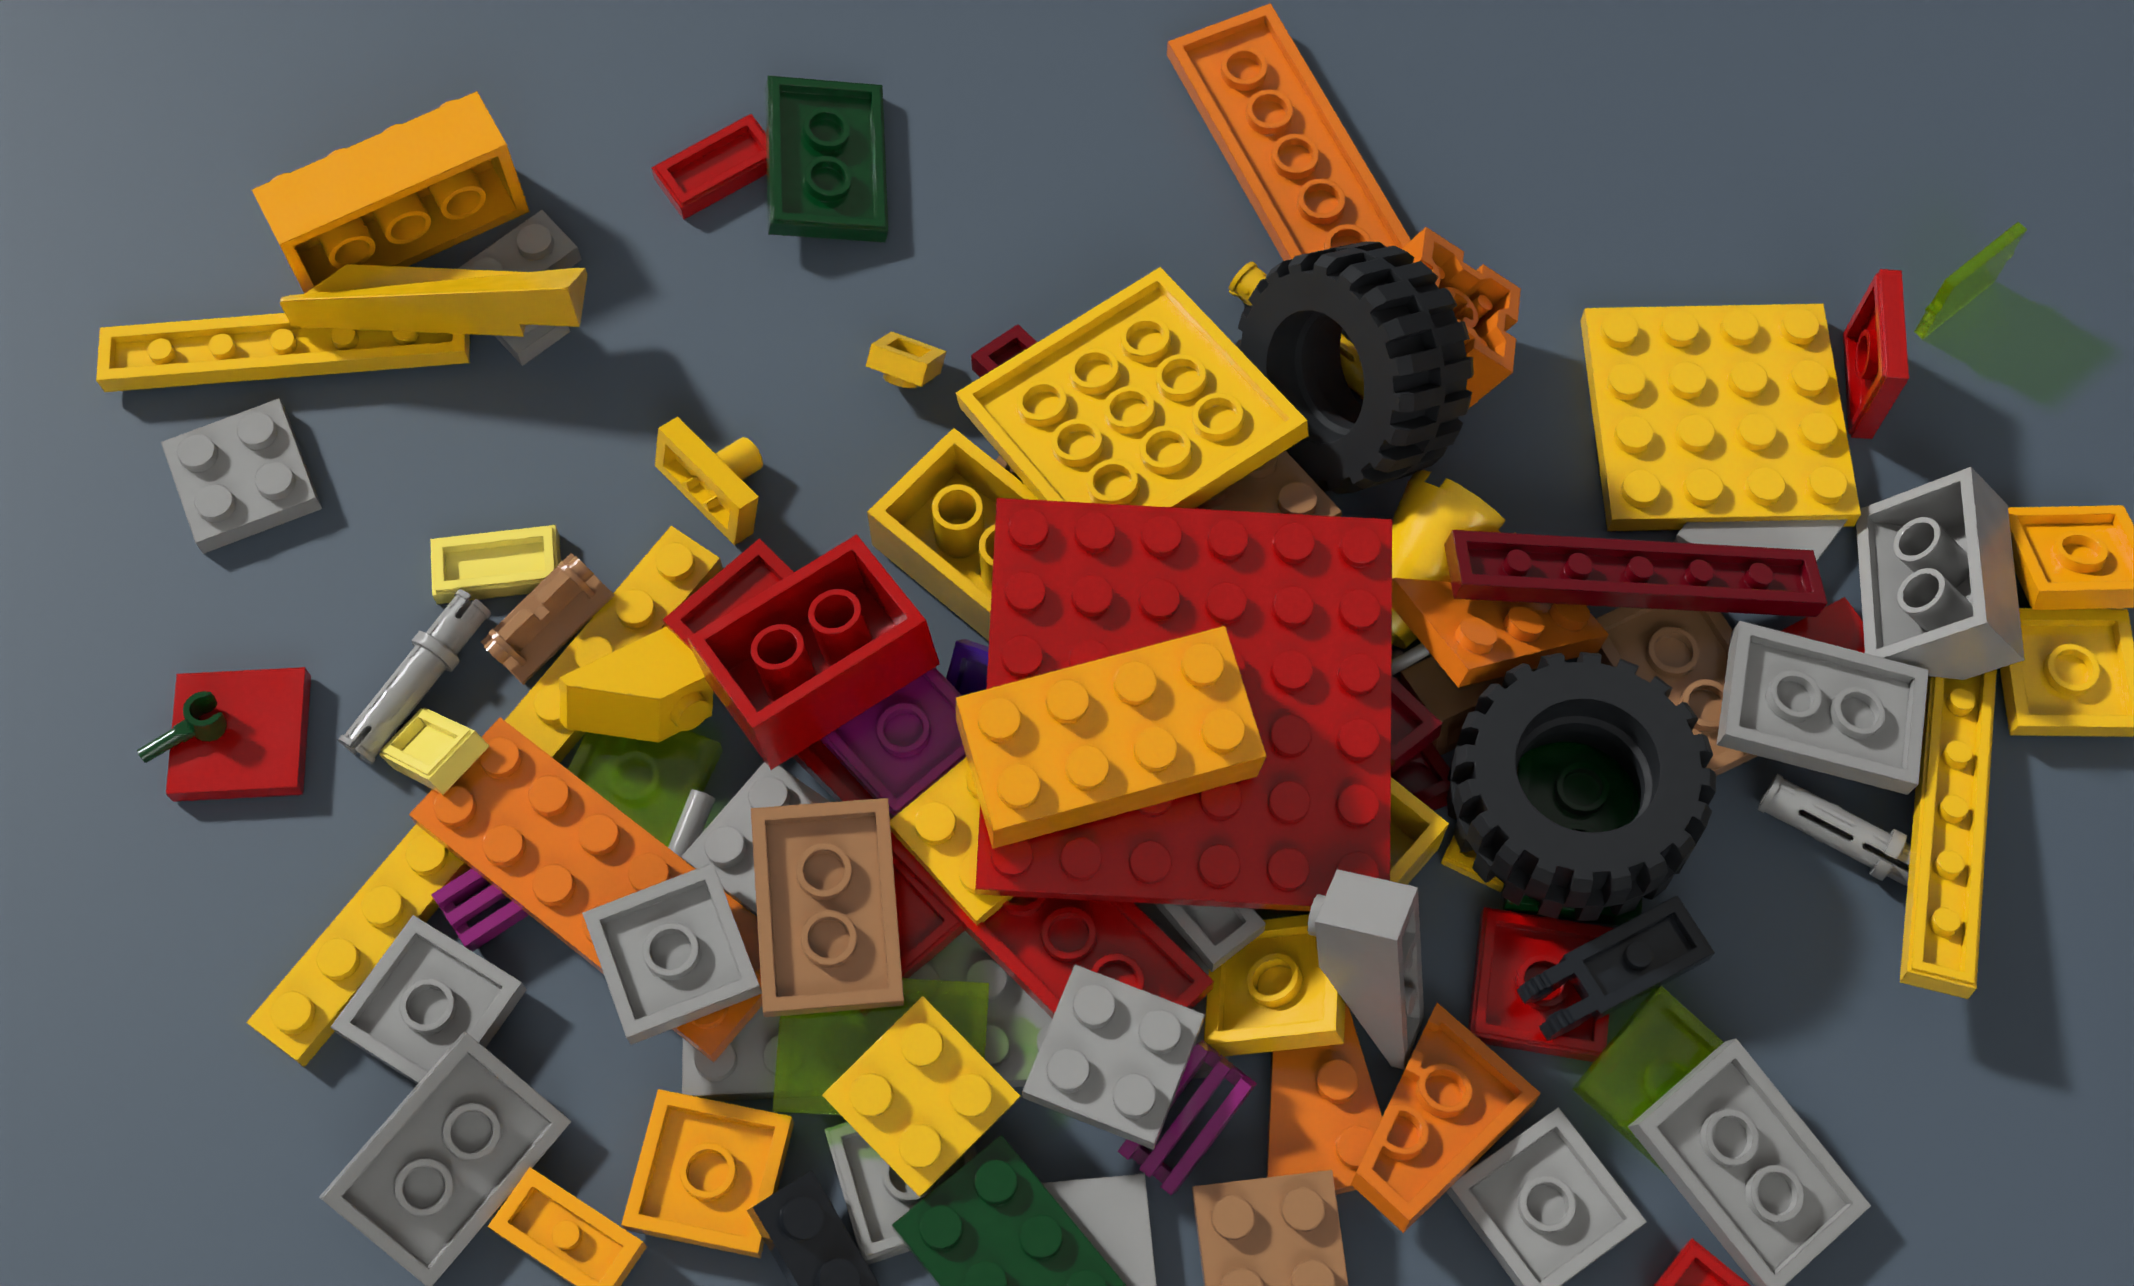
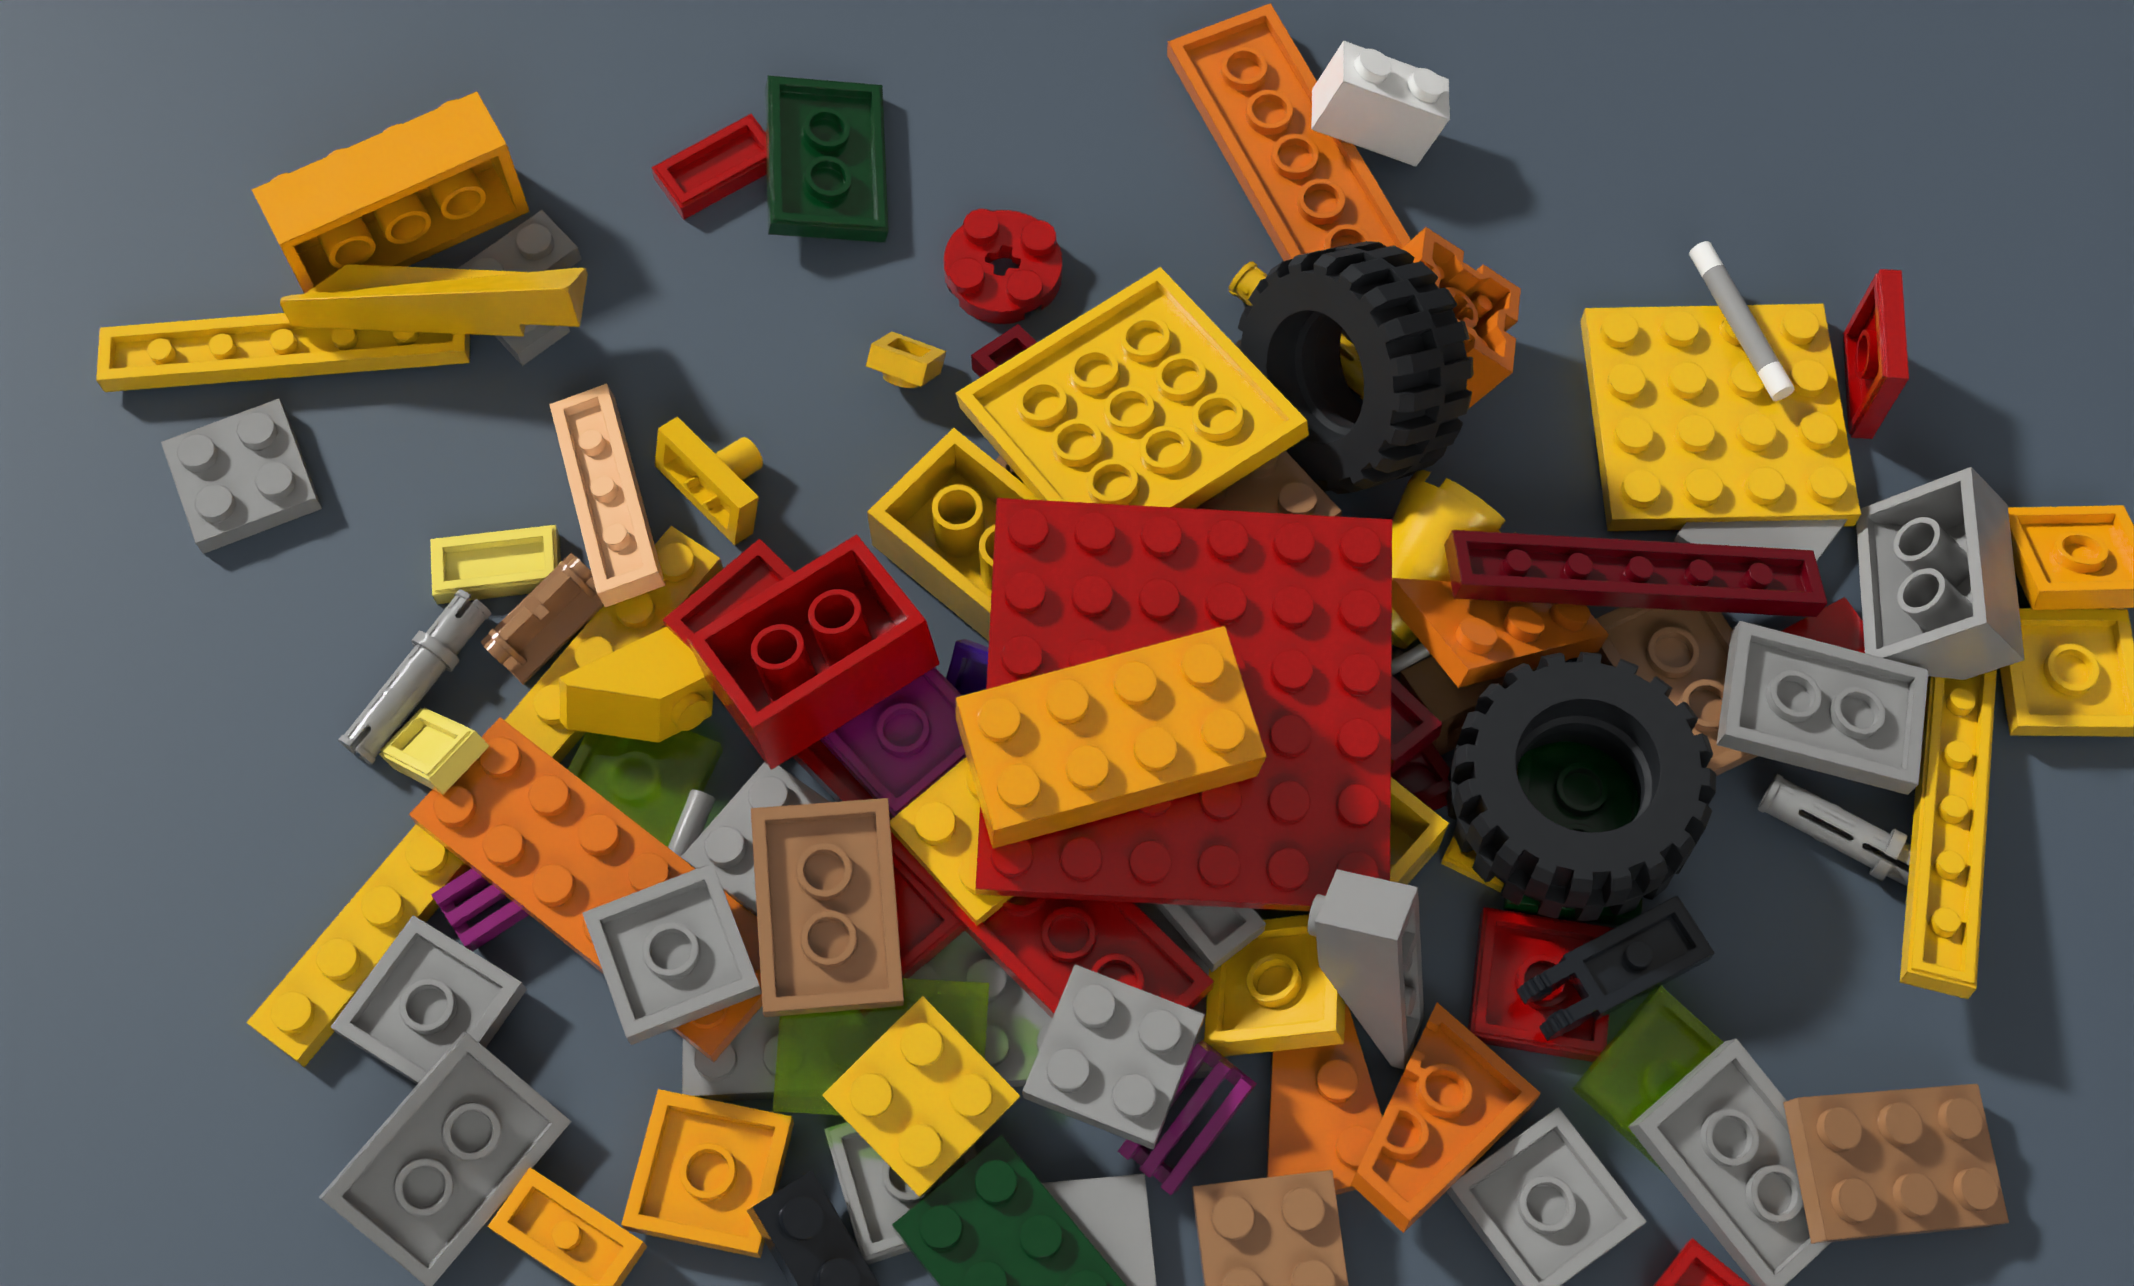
dark green hand [137,691,227,763] -> none
red tile [166,667,311,802] -> none
clear neon green piece [1914,222,2027,340] -> none
none -> light nougat plate [549,383,666,607]
none -> red plate [944,209,1062,324]
none -> white brick [1311,41,1450,167]
none -> light grey bar [1689,241,1795,401]
none -> medium nougat plate [1783,1084,2009,1244]

